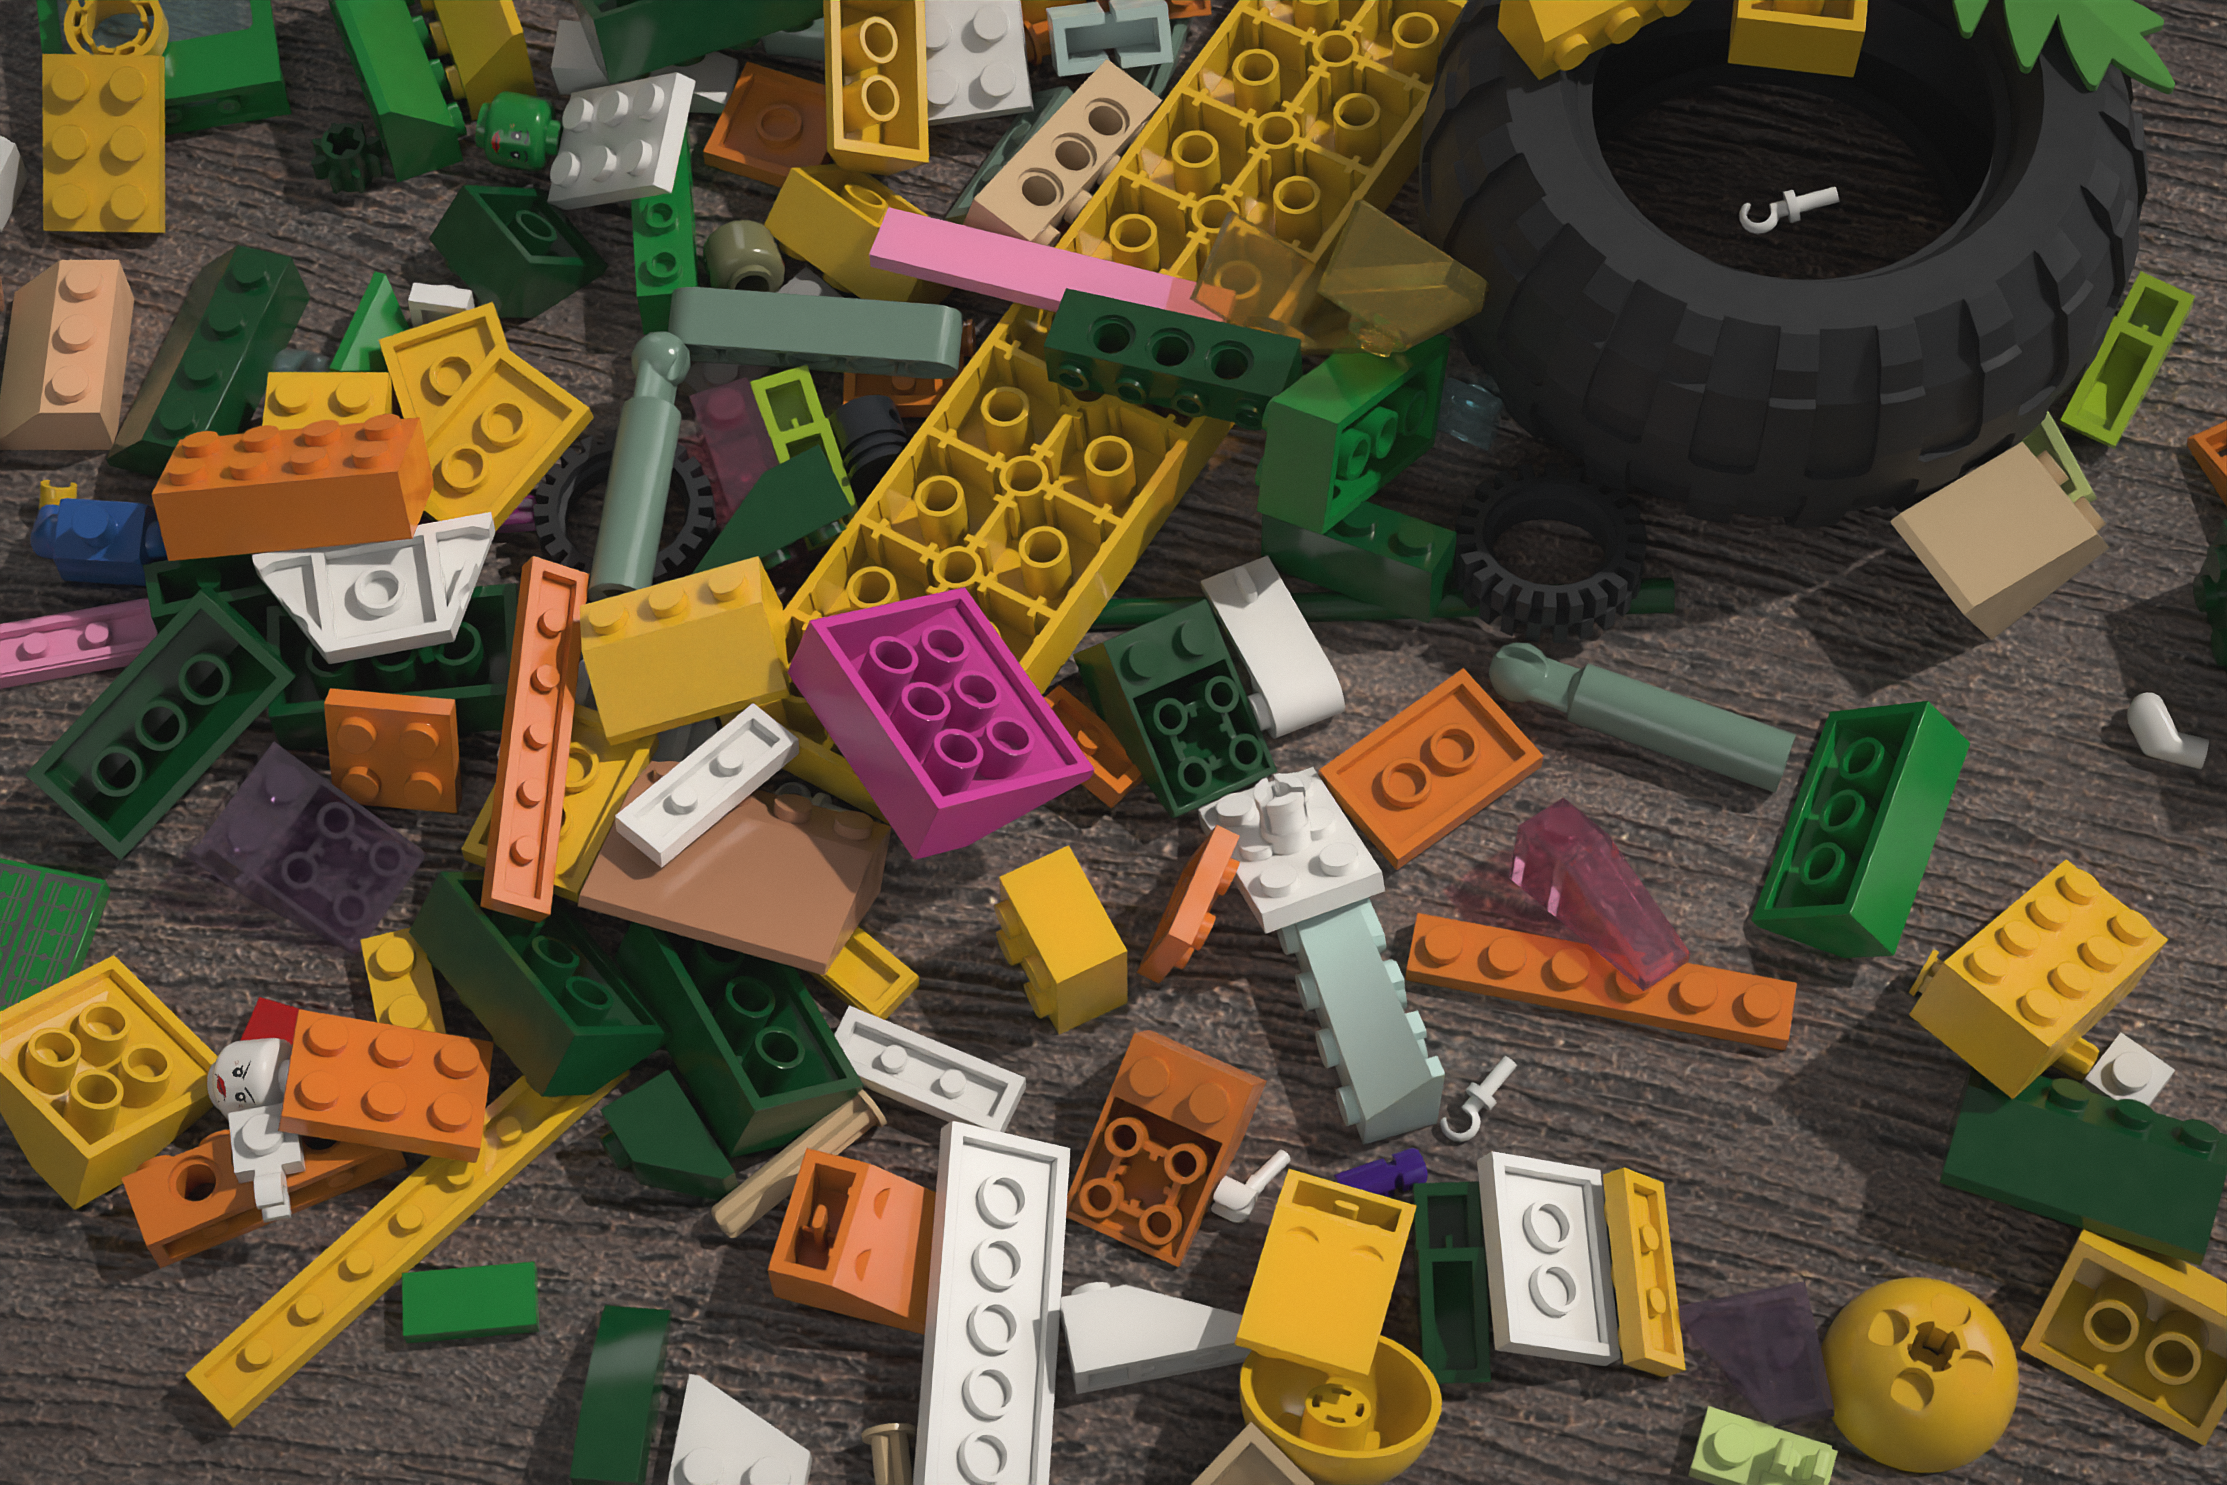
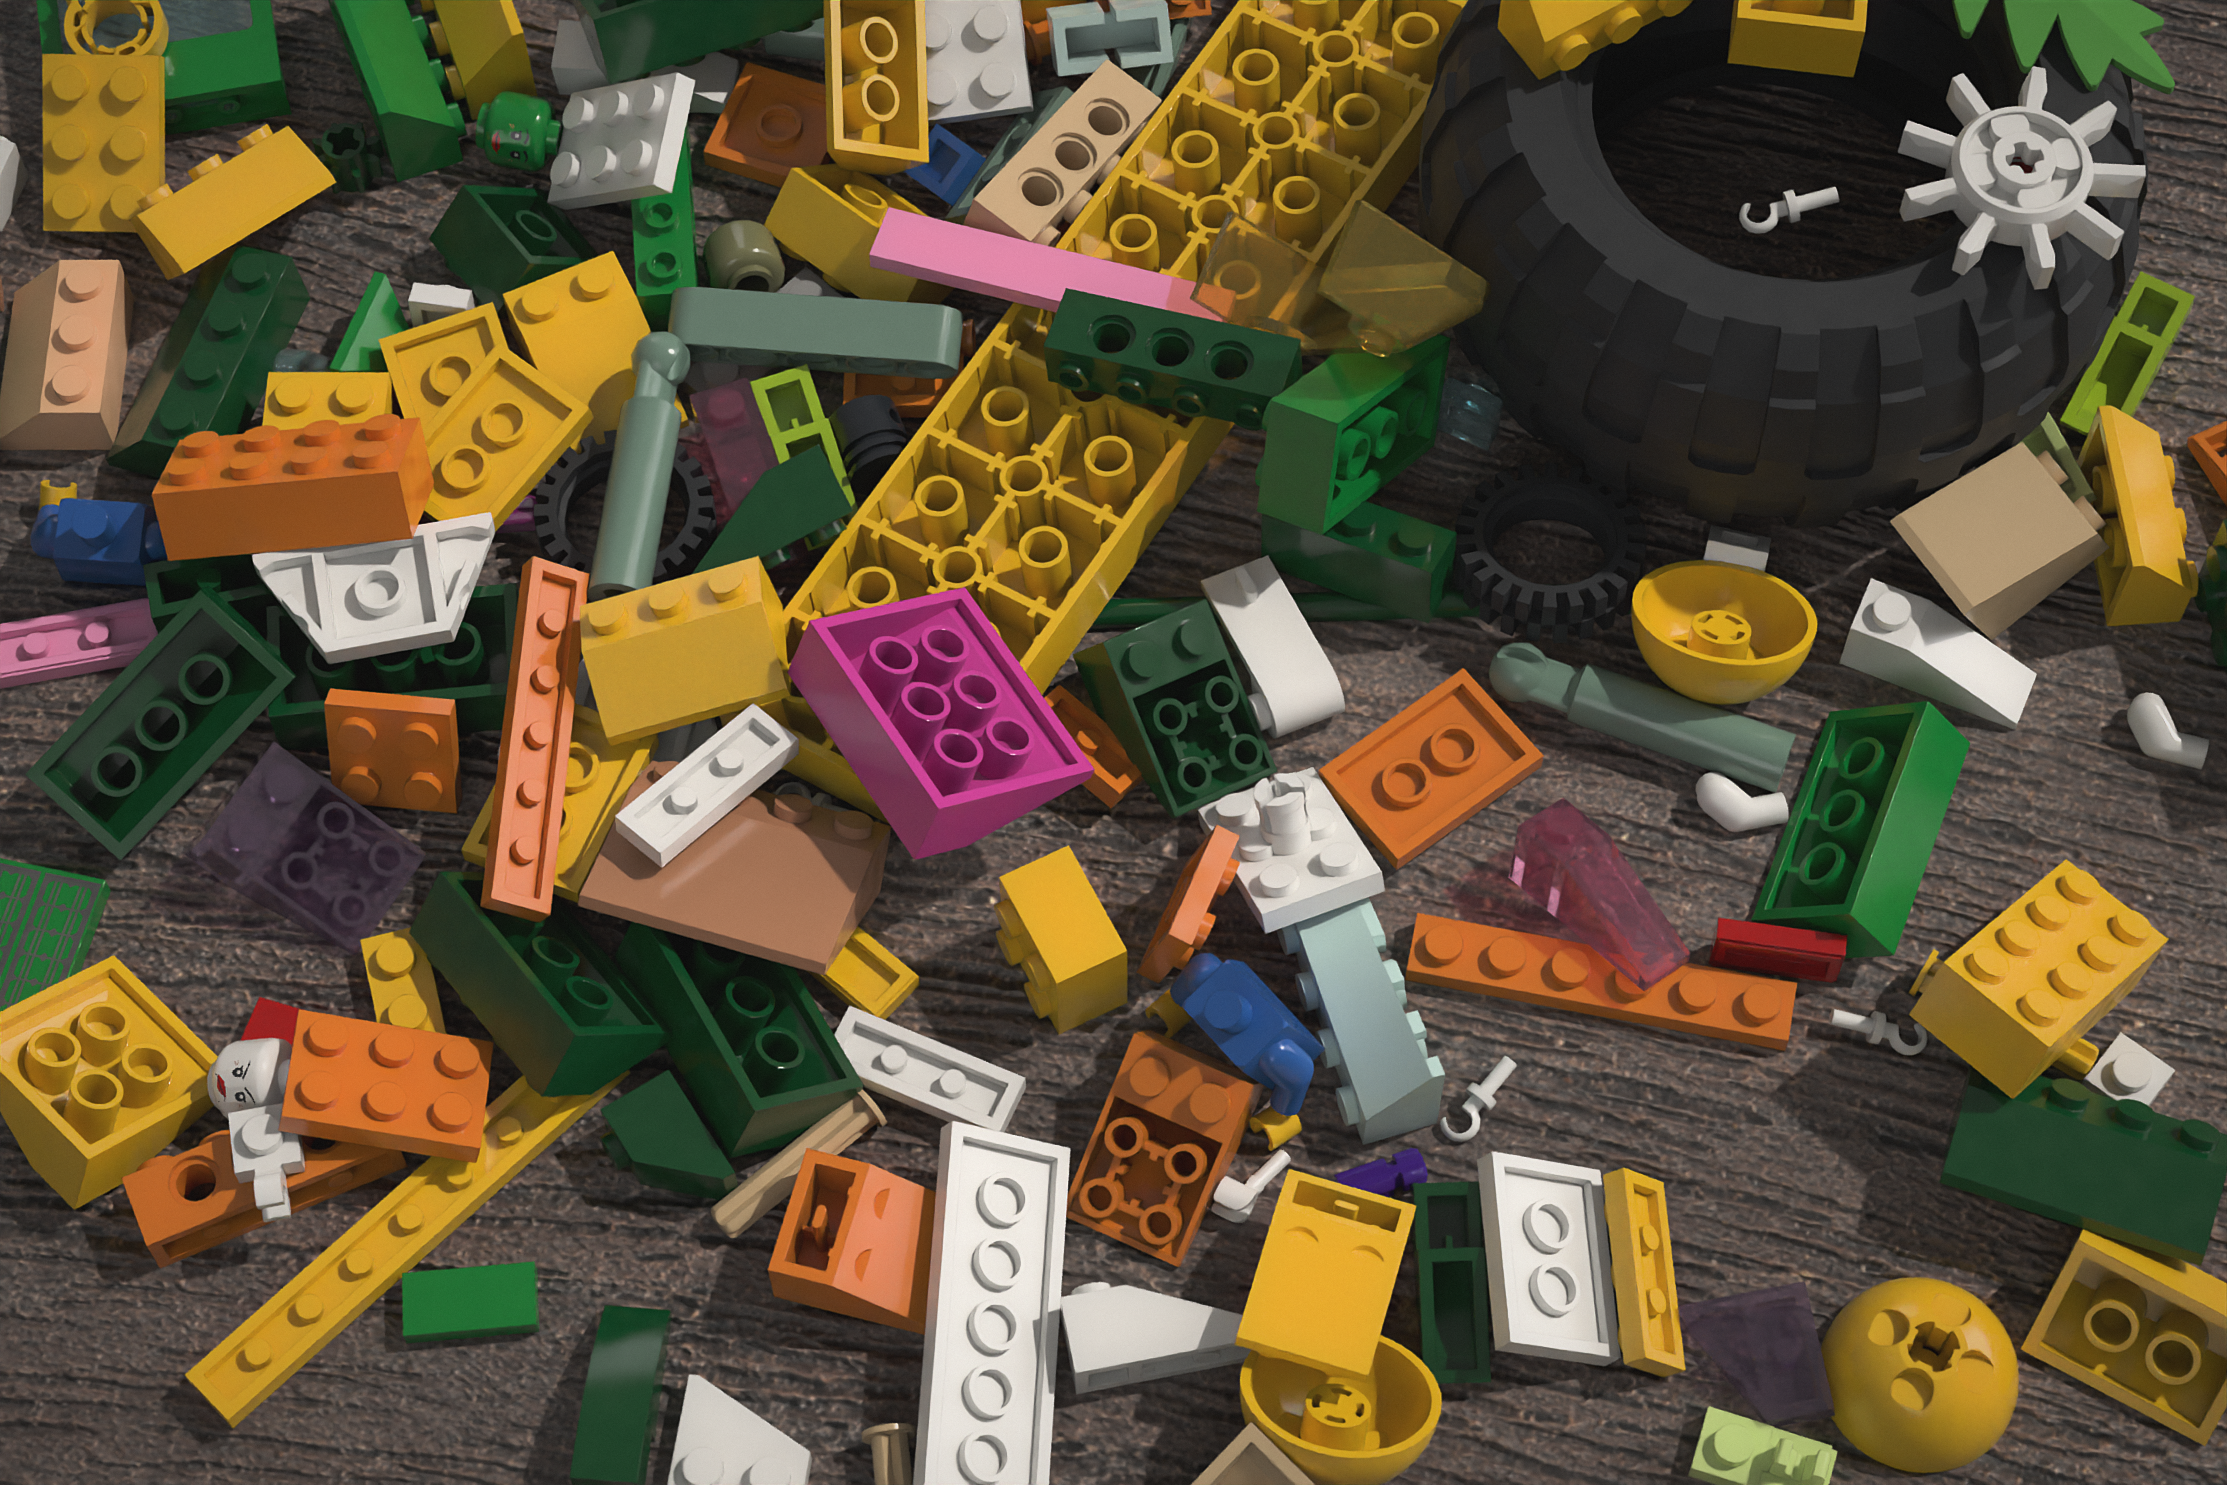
none -> yellow slope [129,124,336,280]
none -> yellow slope [503,251,689,454]
none -> blue plate [904,123,986,206]
none -> blue torso [1145,953,1325,1151]
none -> yellow piece [1631,560,1817,705]
none -> white arm [1695,772,1788,832]
none -> white plate [1703,525,1771,572]
none -> red tile [1709,917,1847,983]
none -> white hand [1829,1009,1927,1055]
none -> white slope [1840,578,2037,730]
none -> white gear [1898,66,2146,290]
none -> yellow slope [2077,405,2198,626]

